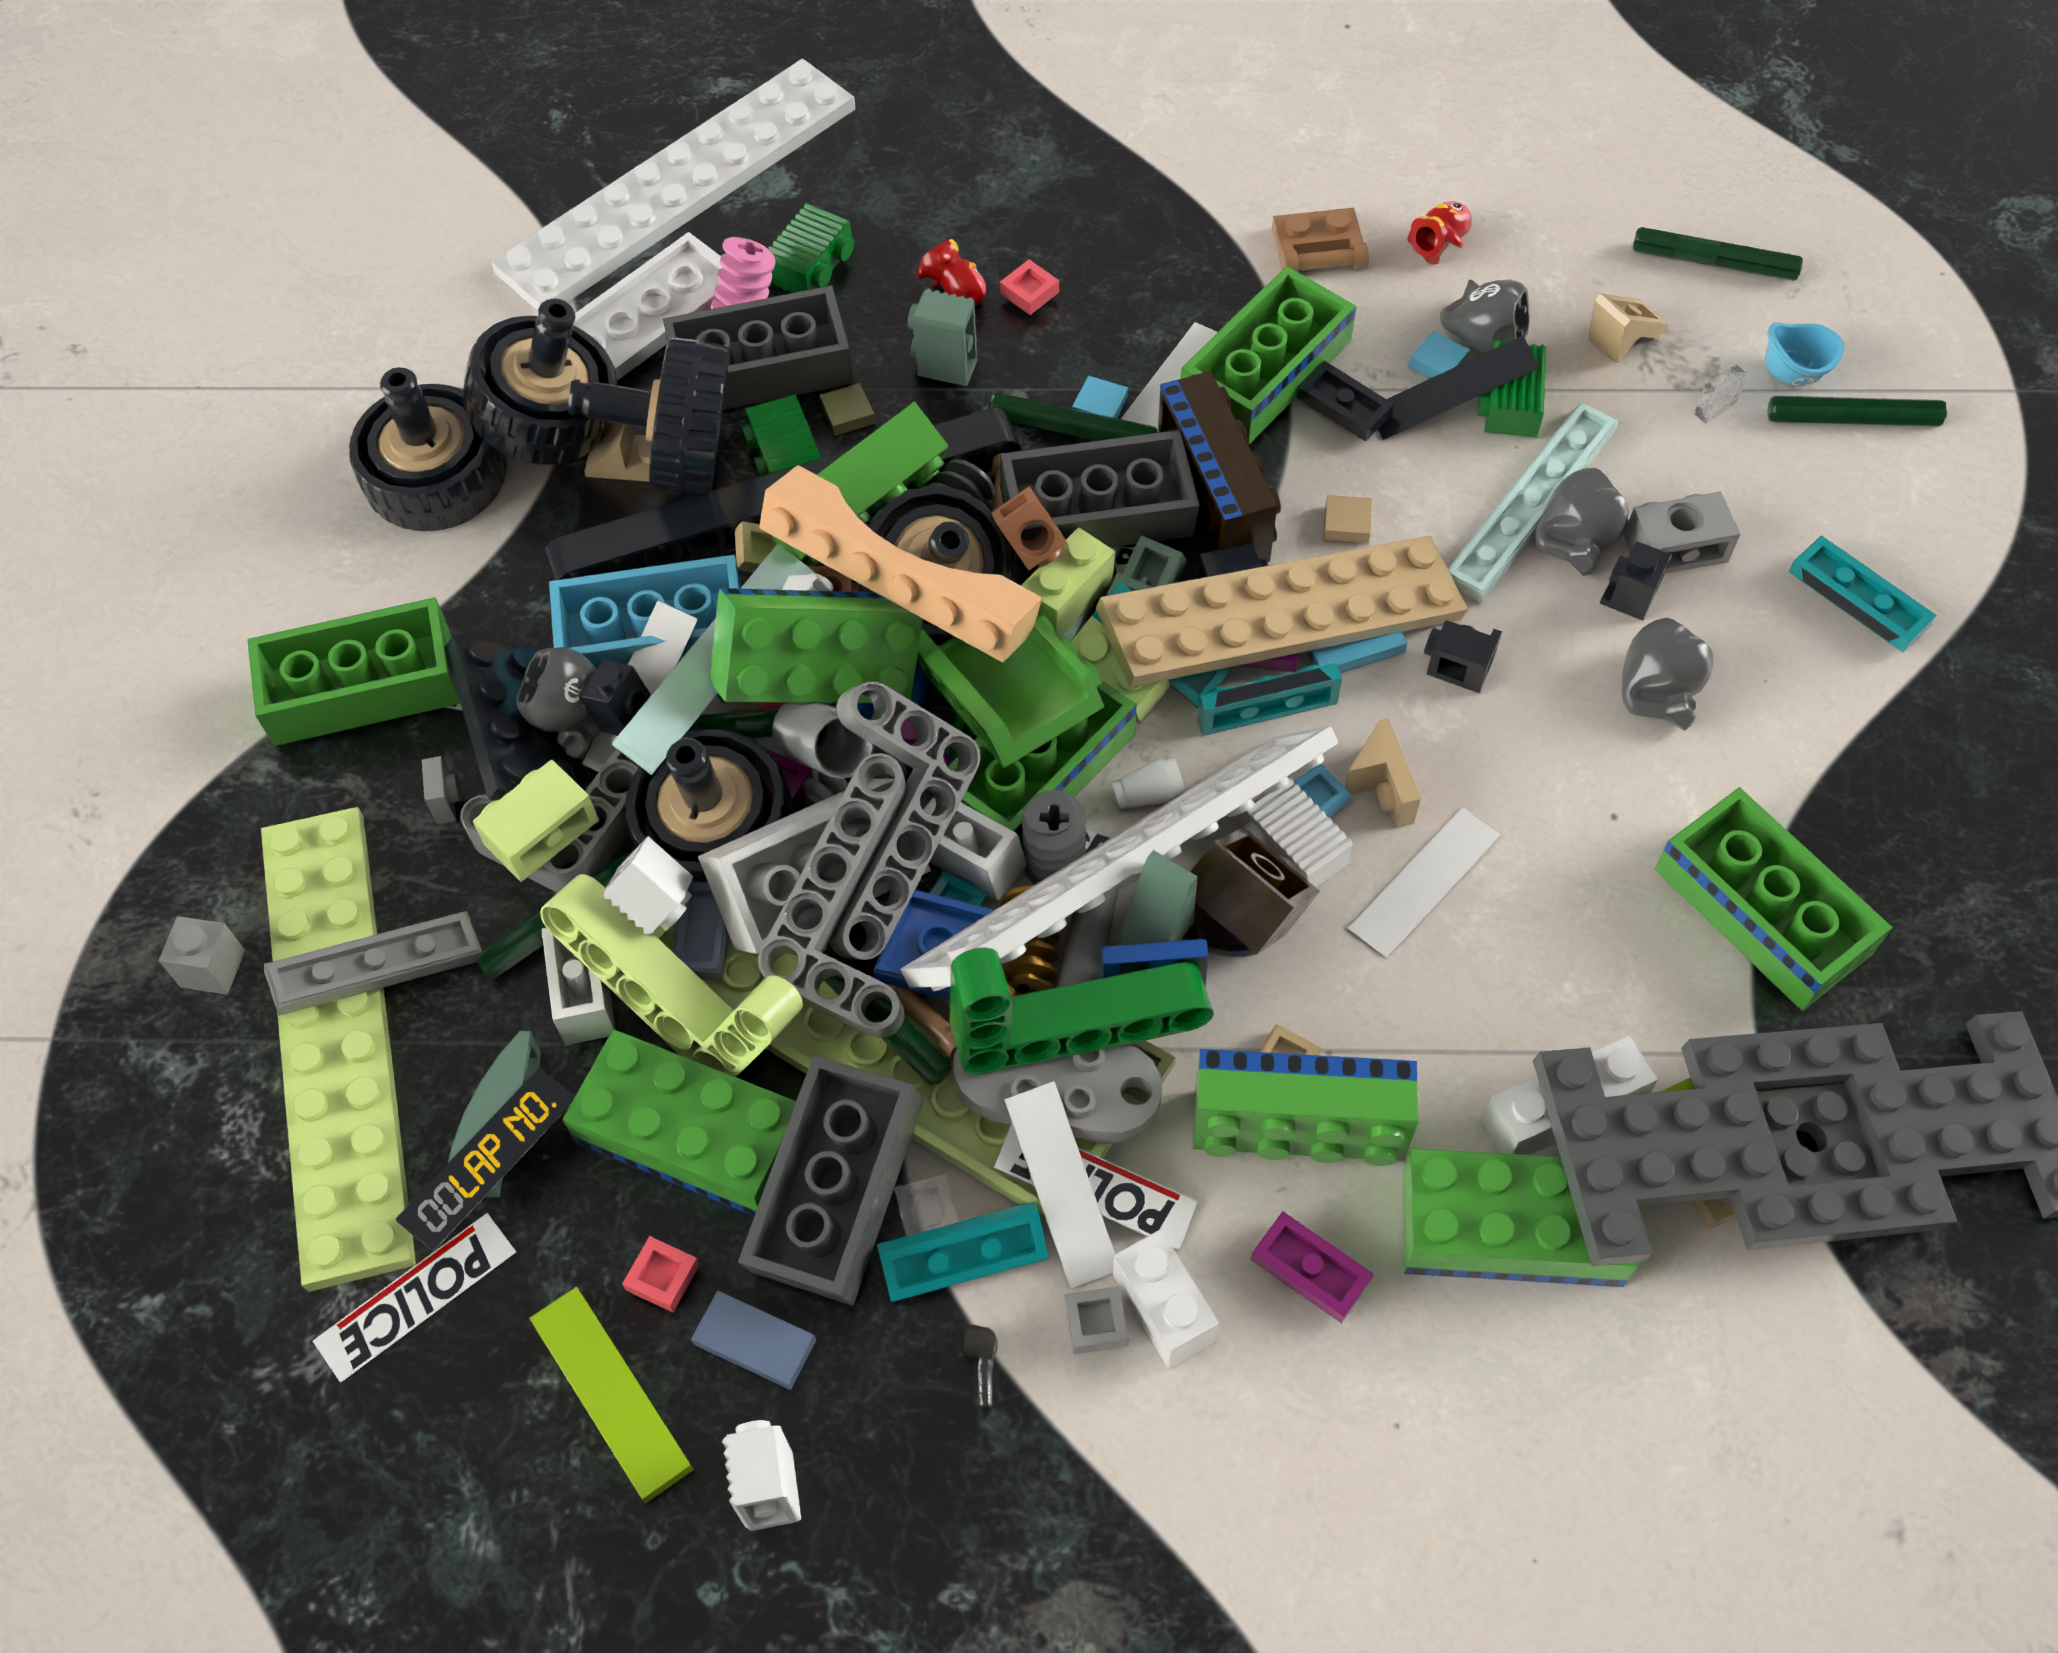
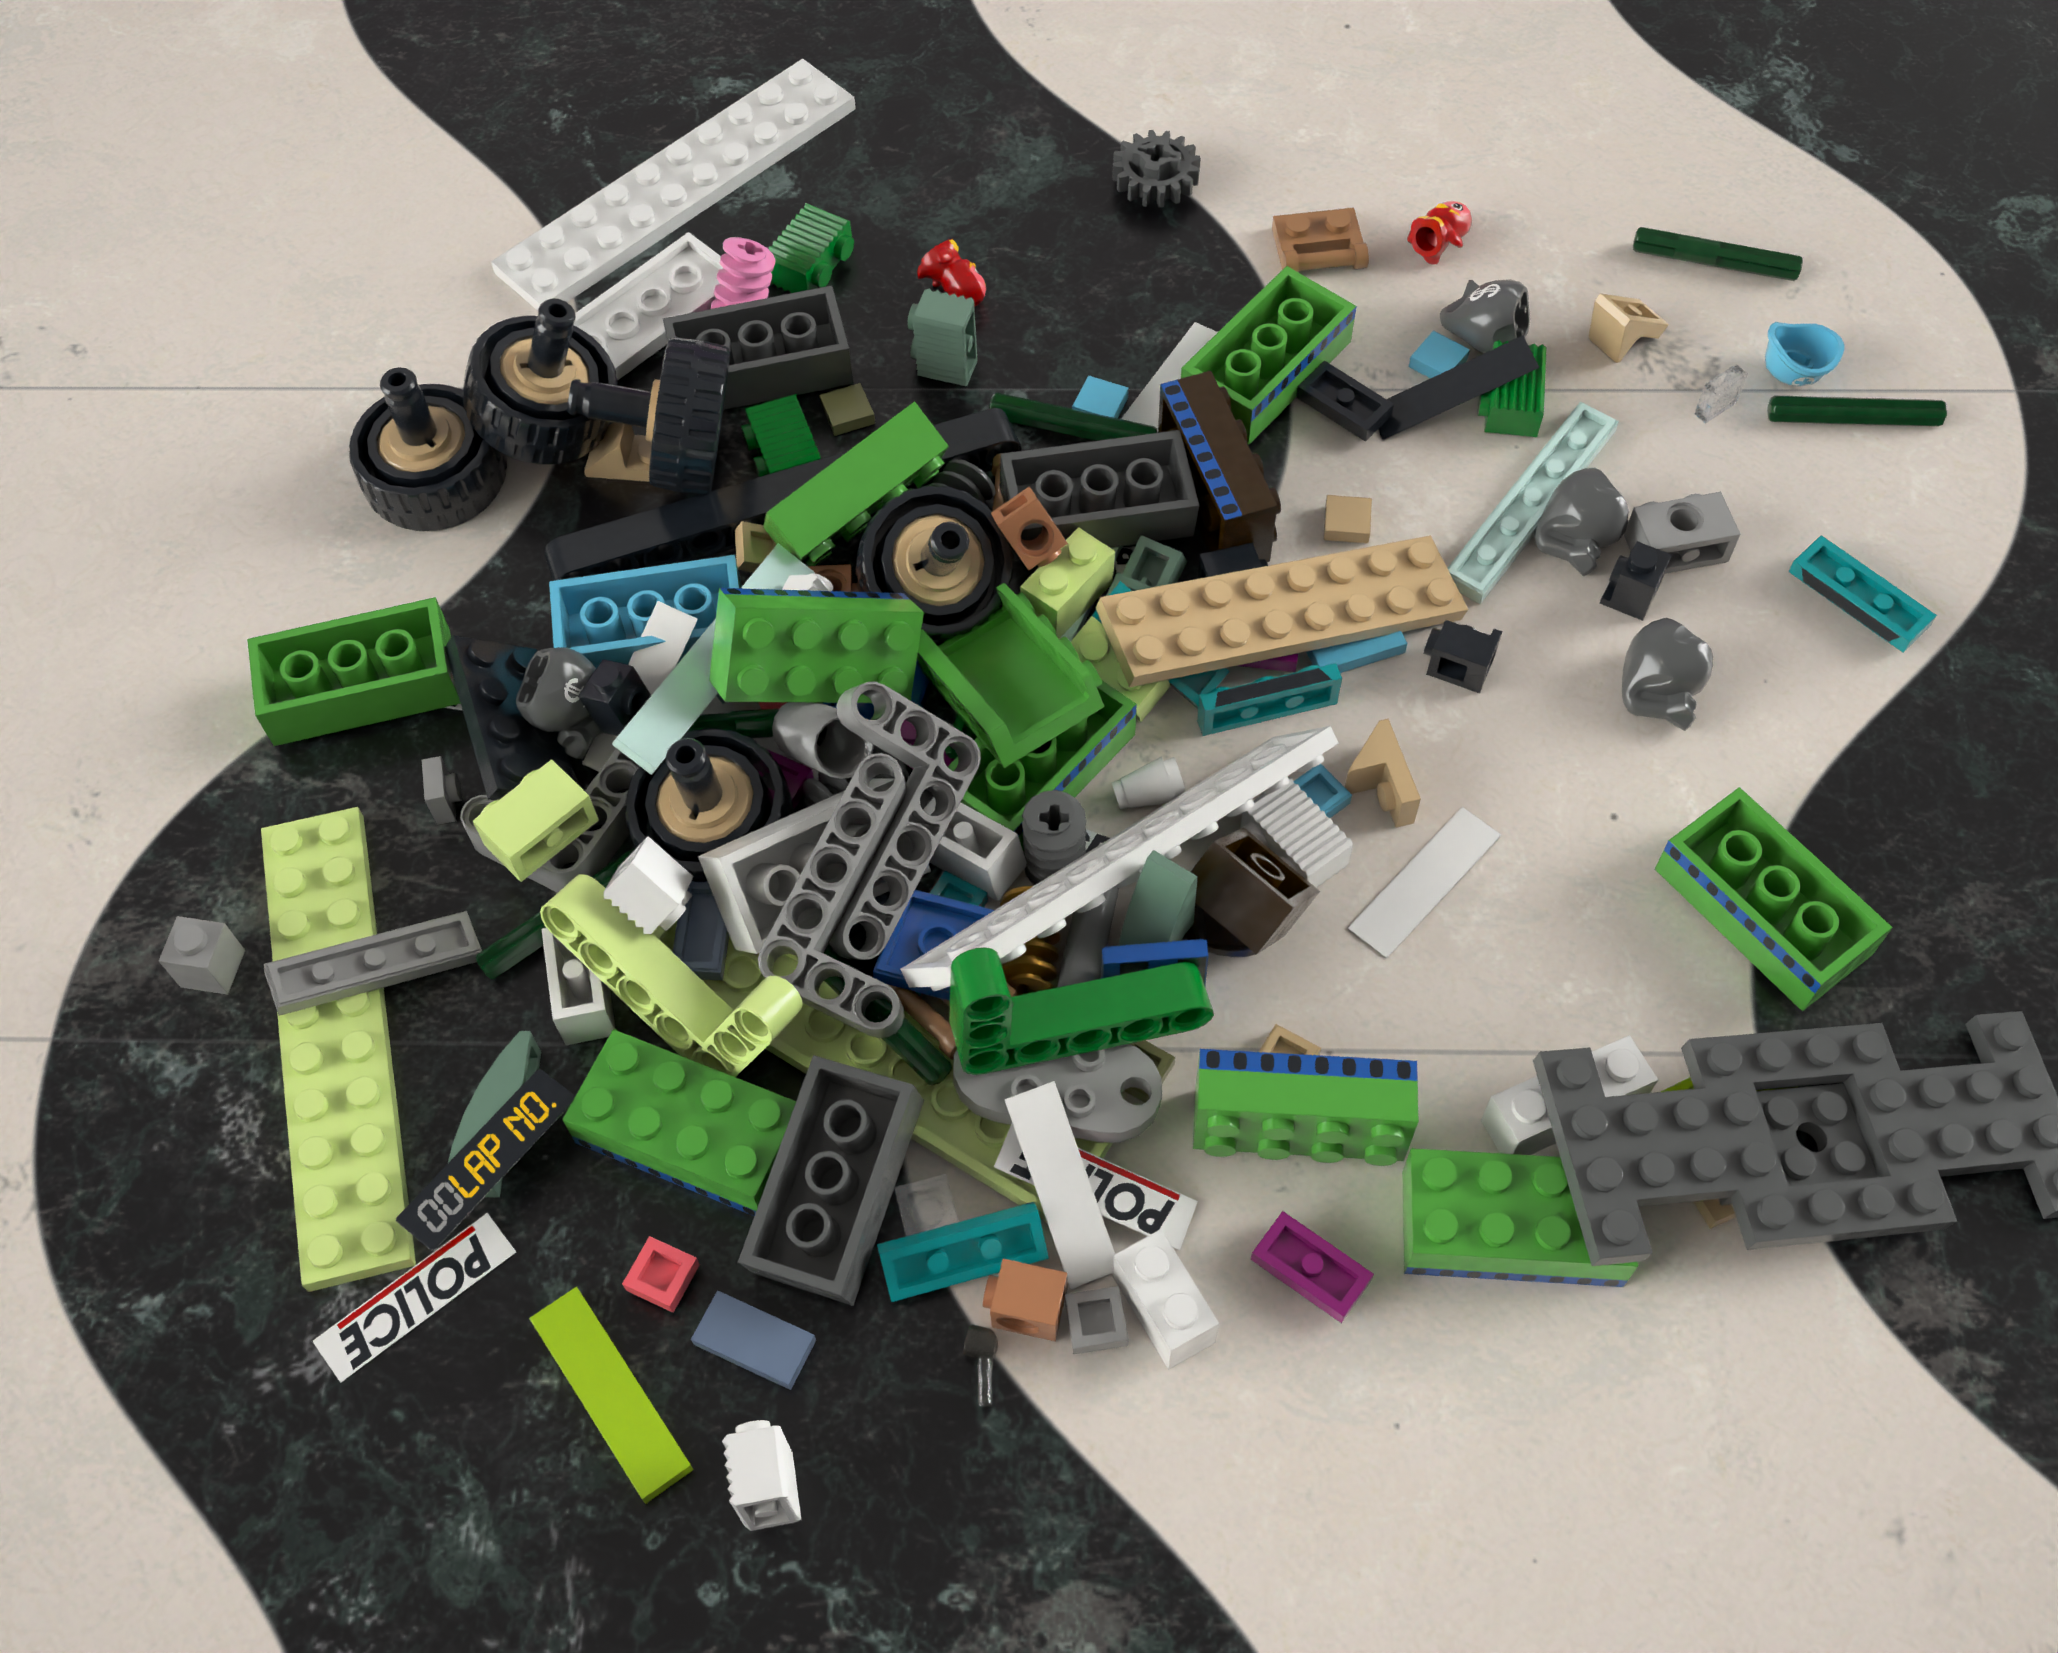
light nougat arch [759,465,1042,663] -> none
coral plate [1000,259,1059,315] -> none
none -> nougat brick [983,1259,1068,1342]
none -> dark grey gear [1112,130,1201,207]

